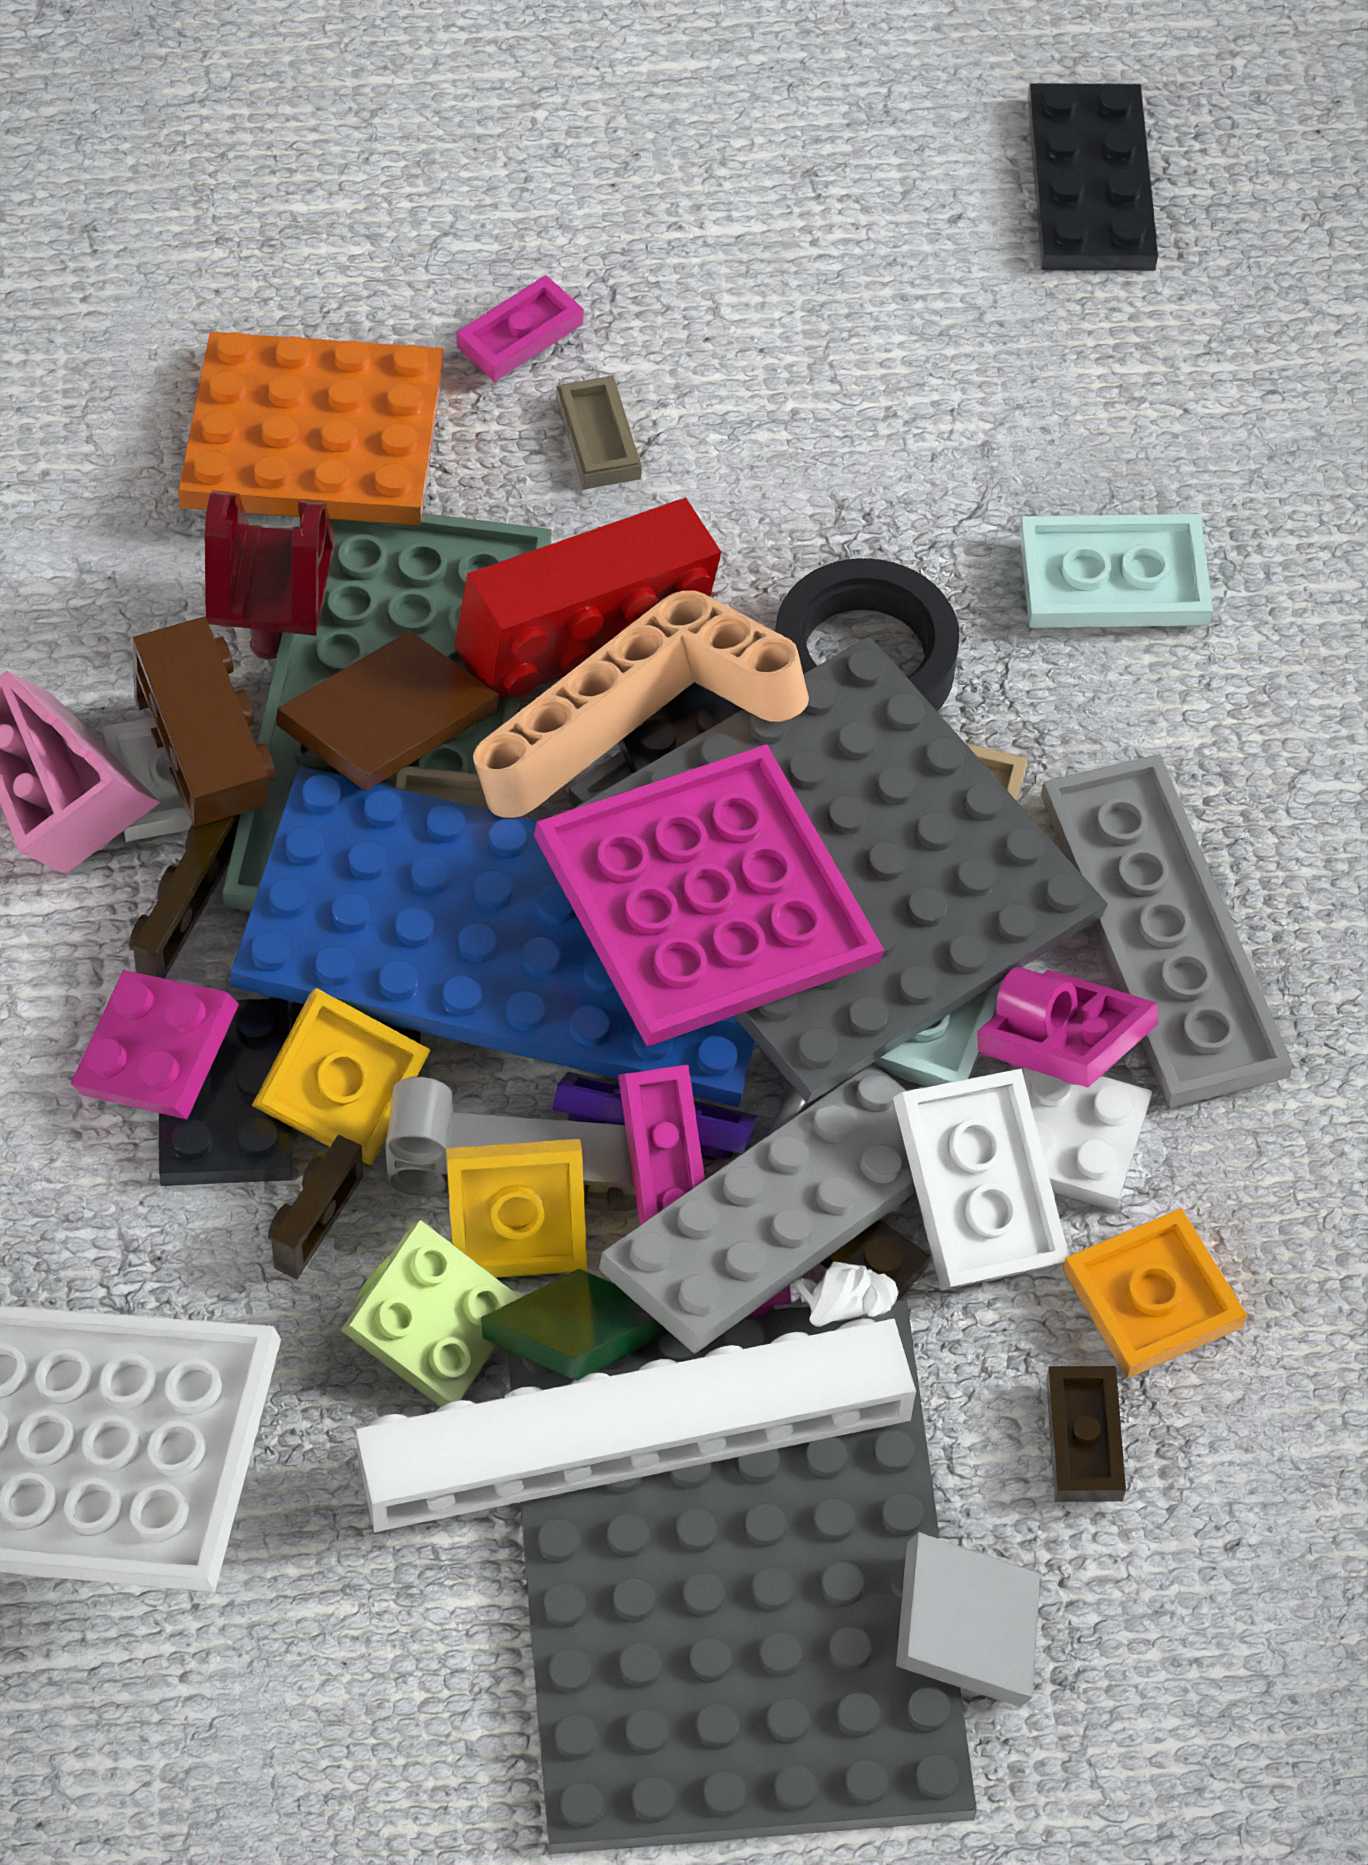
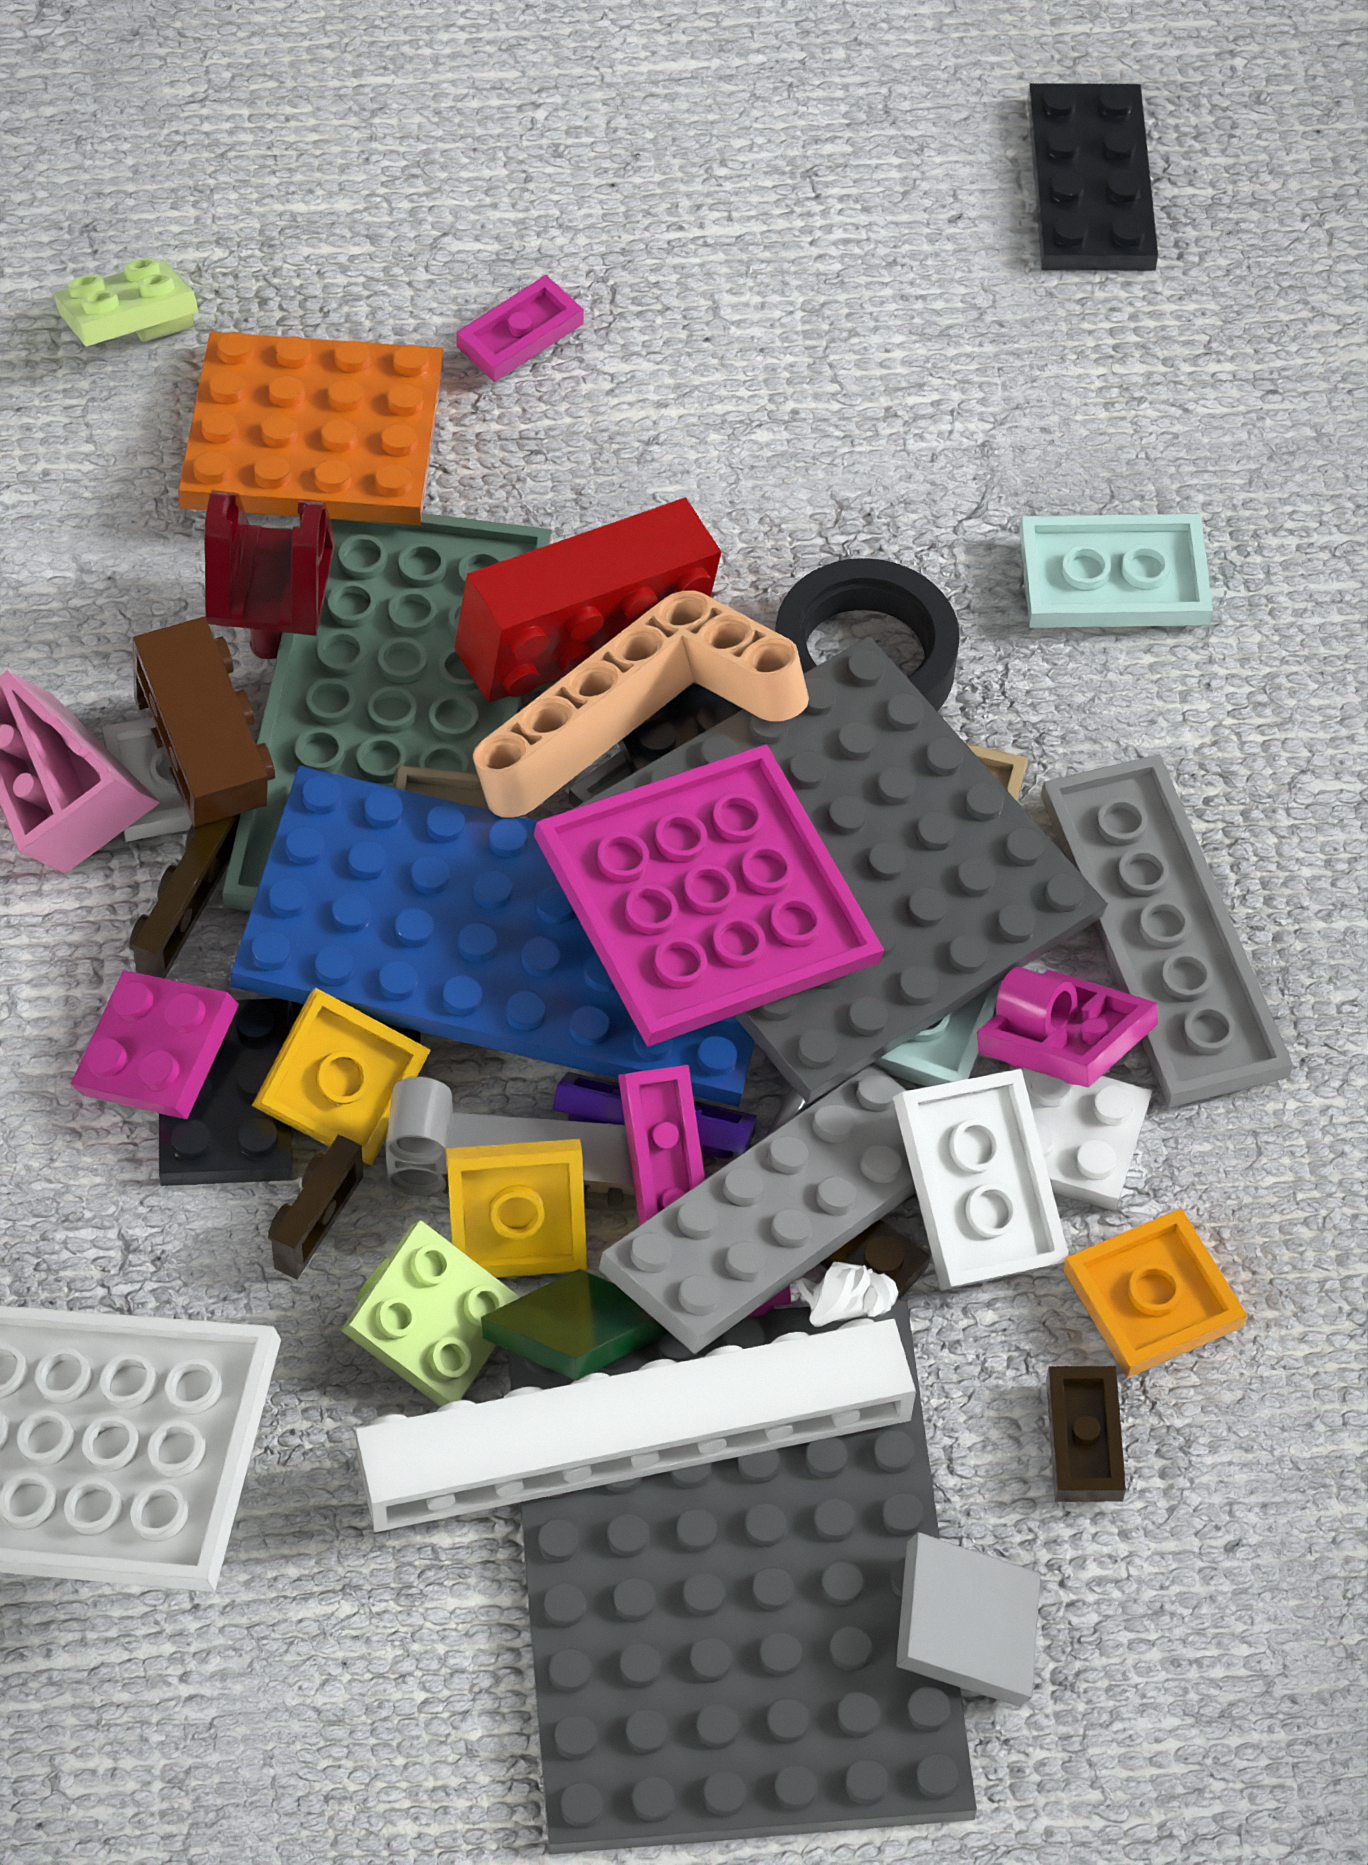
reddish brown tile [276,630,499,791] -> none
dark tan tile [556,375,642,489] -> none
none -> yellowish green plate [54,258,198,346]

